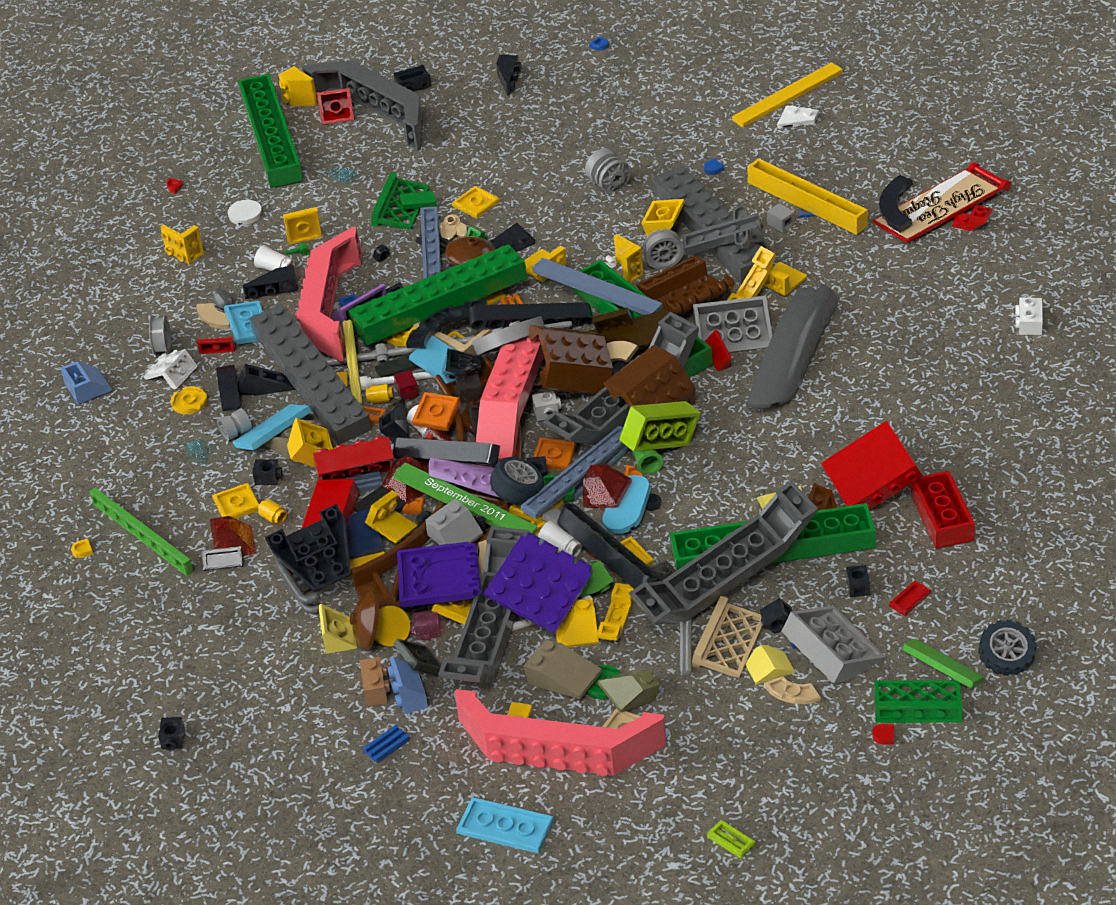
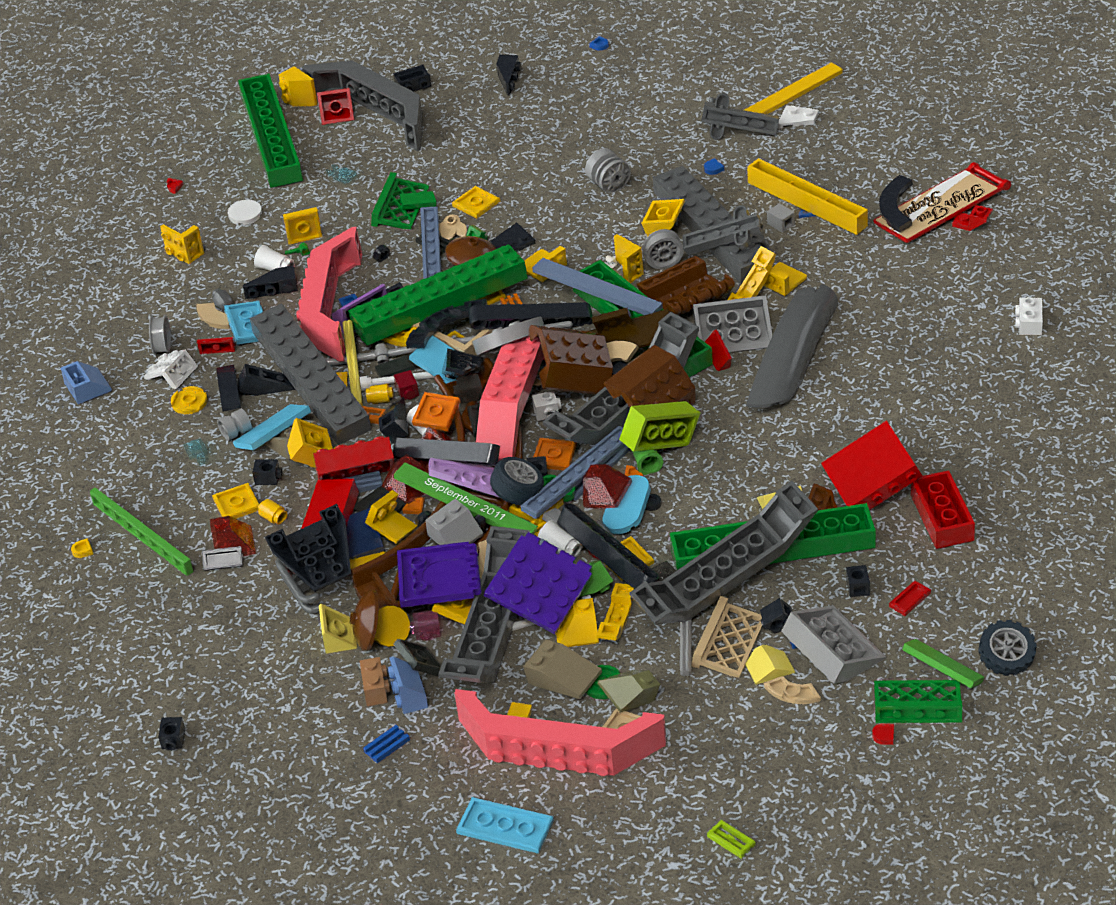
none -> dark grey piece [701,92,779,140]

